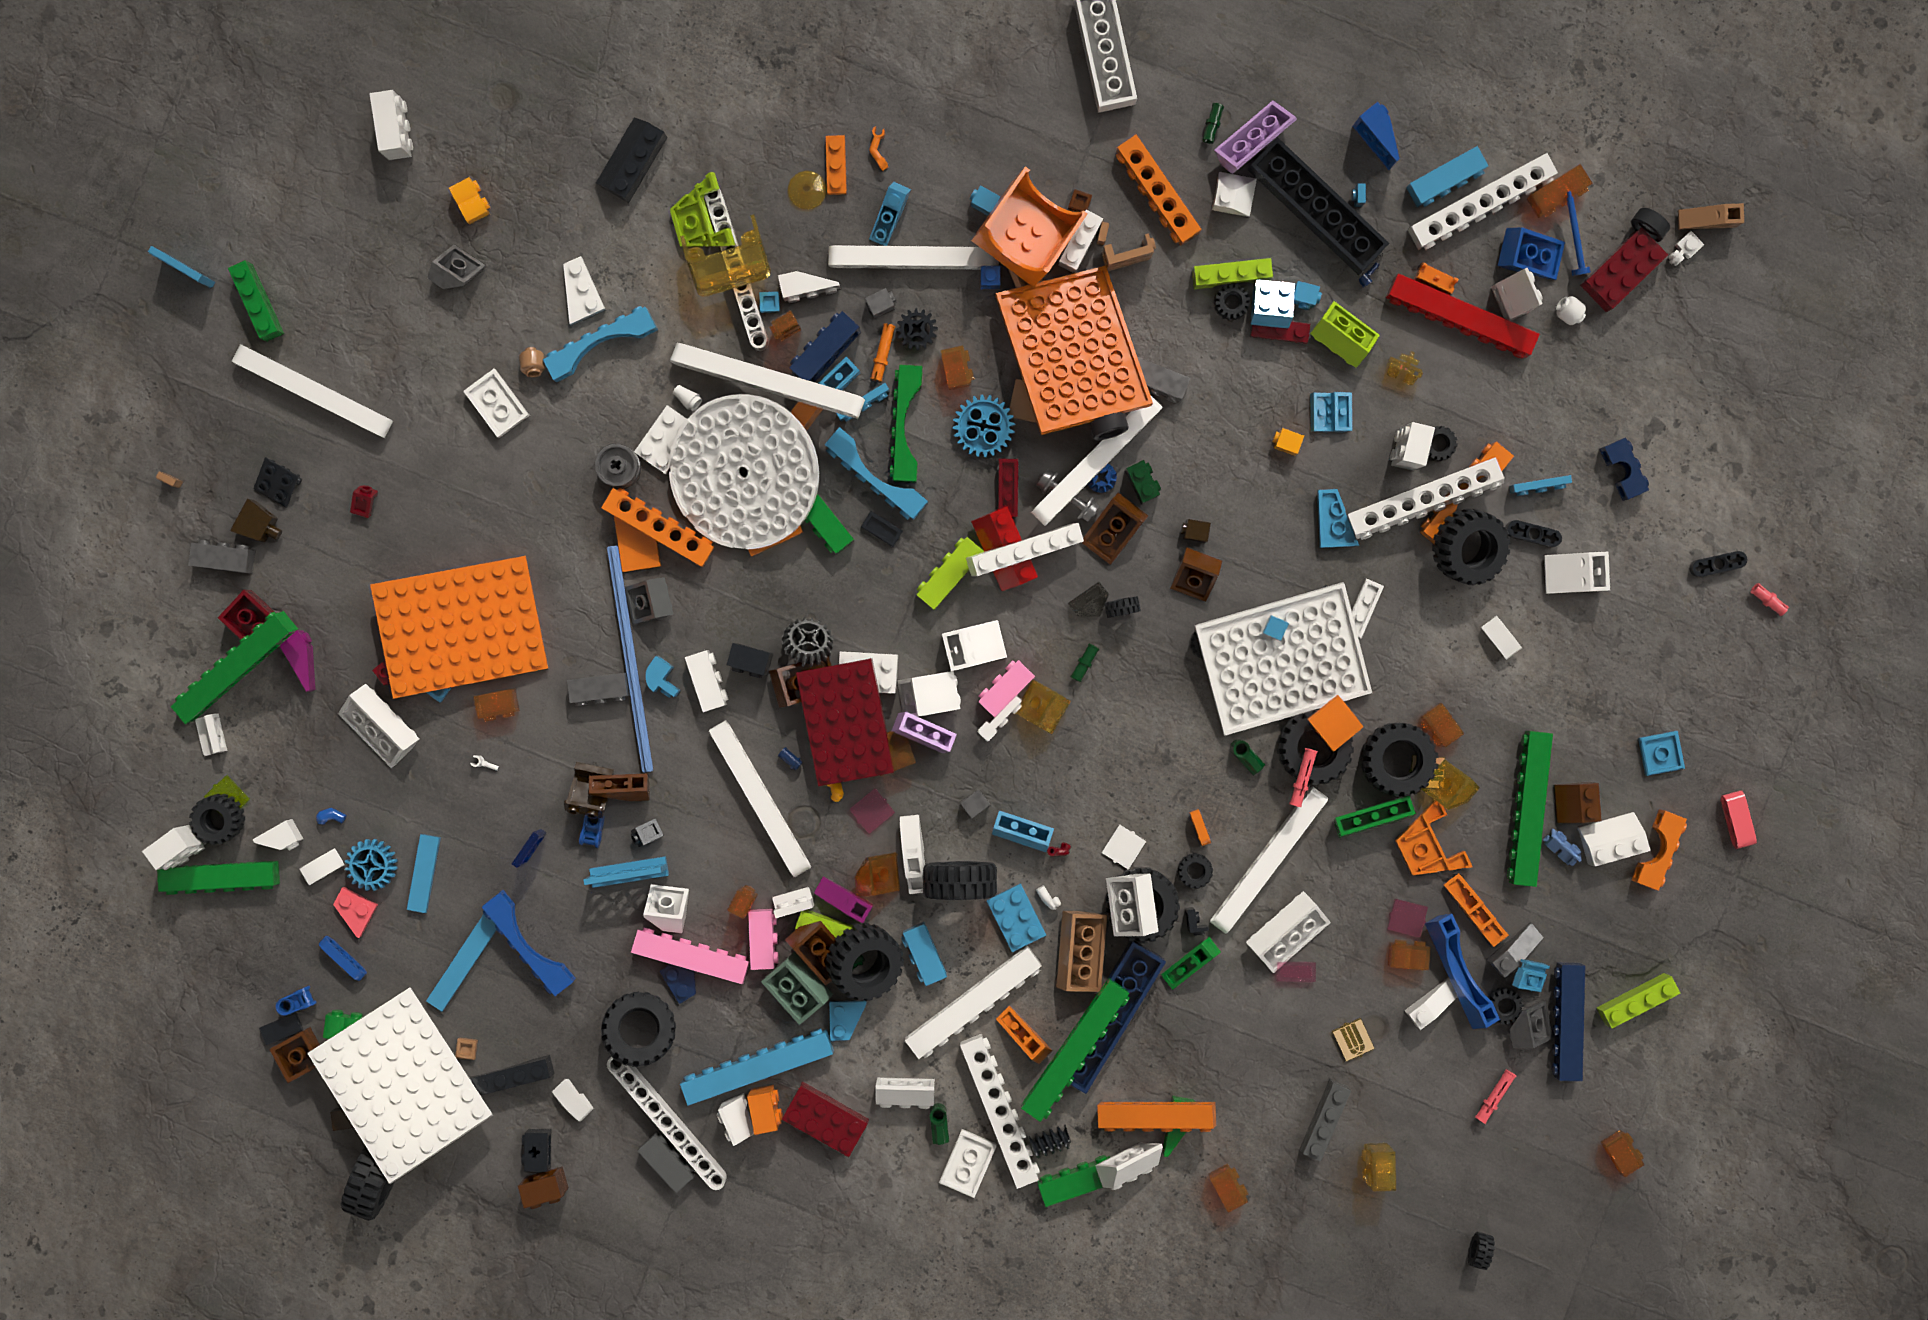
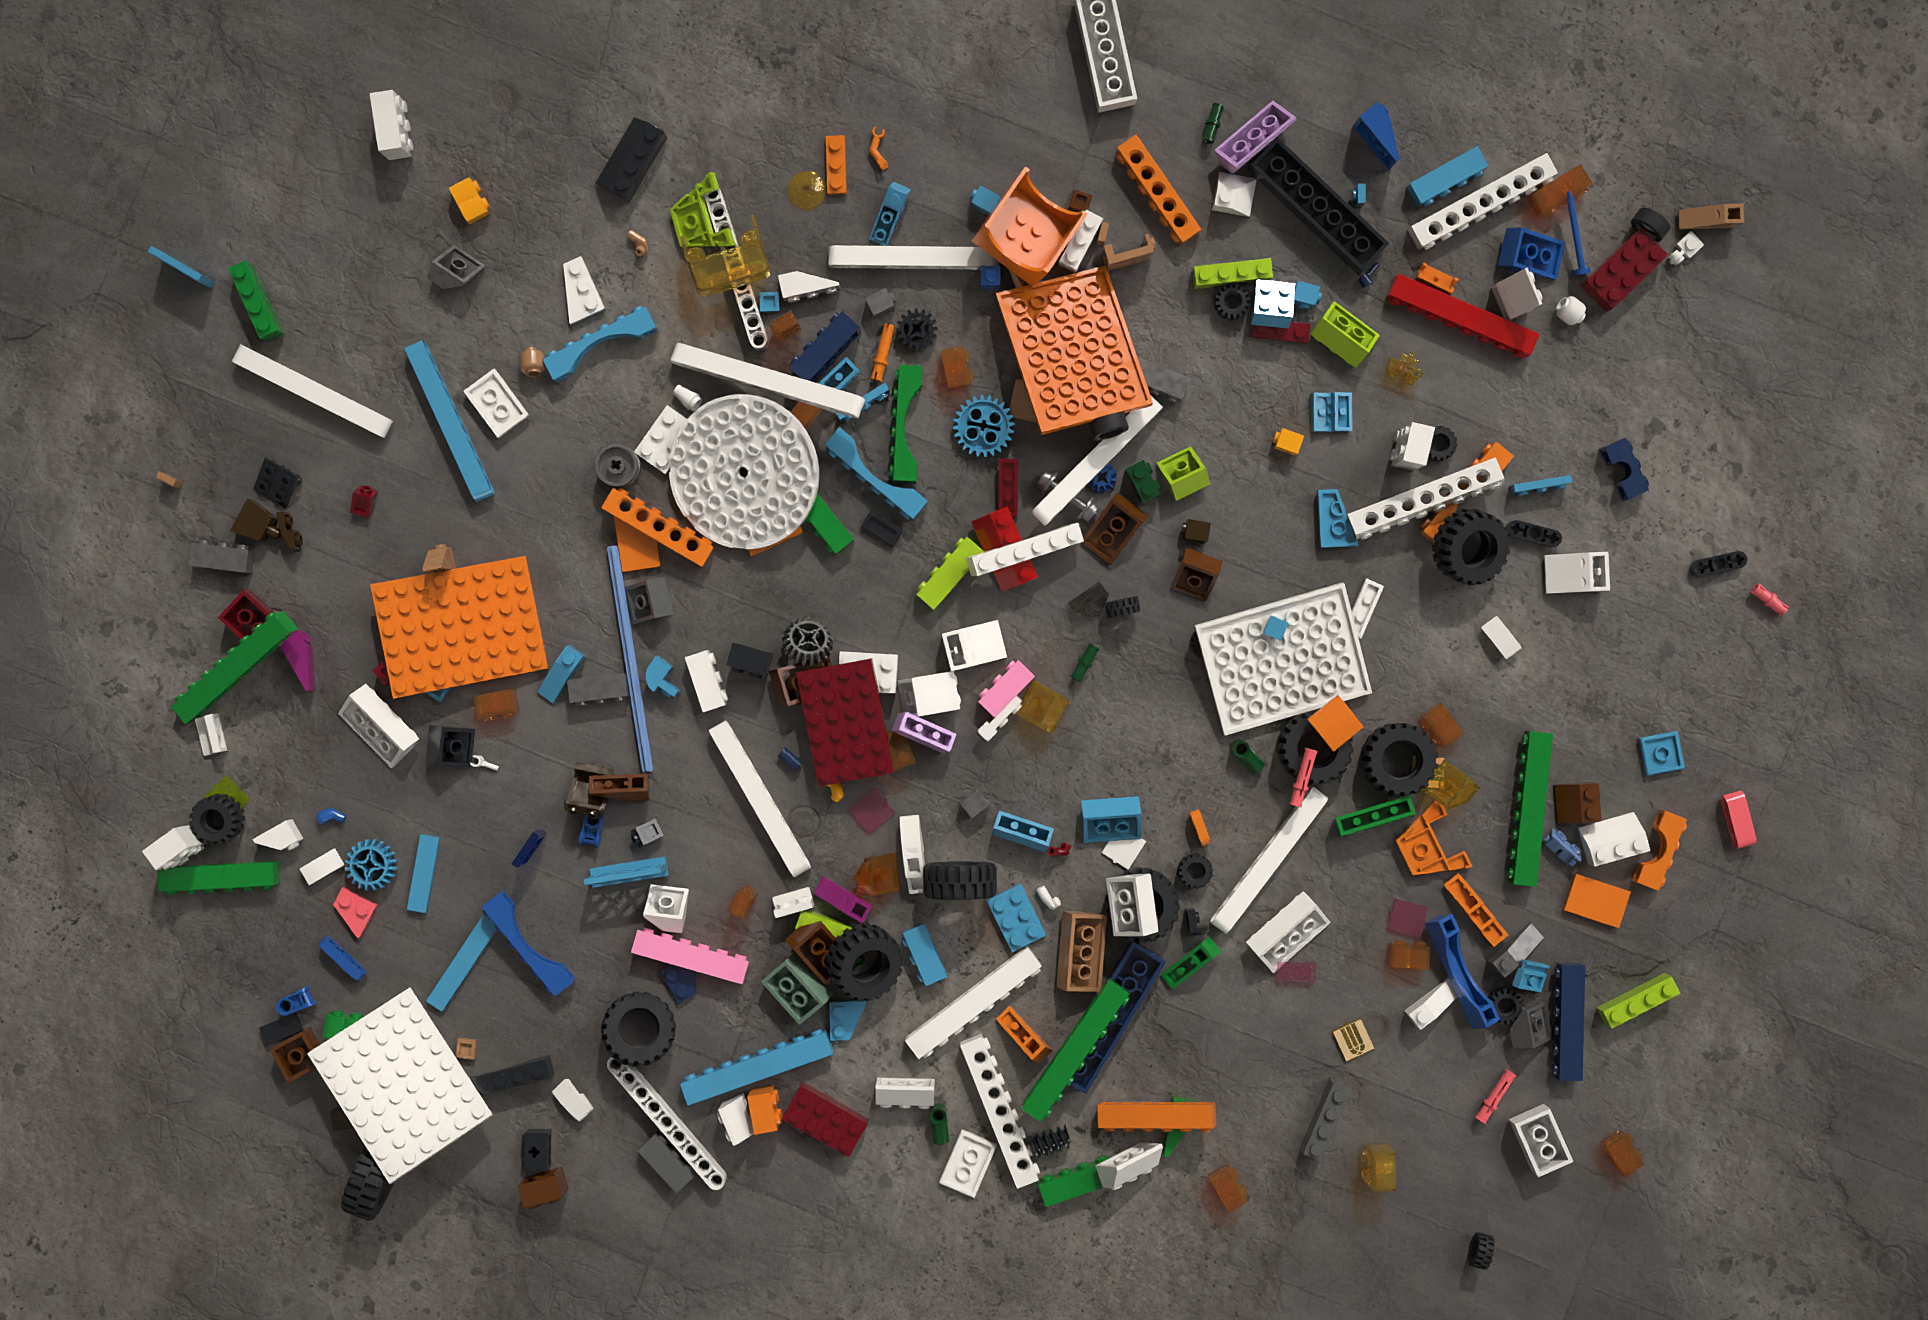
bright pink brick [748,909,779,970] -> none
none -> dark brown slope [276,511,303,550]
none -> dark azure beam [405,340,495,502]
none -> medium nougat slope [422,544,456,573]
none -> black slope [426,725,475,767]
none -> dark azure slope [538,645,587,703]
none -> medium nougat arm [627,230,648,257]
none -> dark azure slope [1081,796,1141,843]
none -> lime slope [1157,446,1211,501]
none -> white brick [1509,1104,1573,1177]
none -> orange tile [1563,873,1631,928]

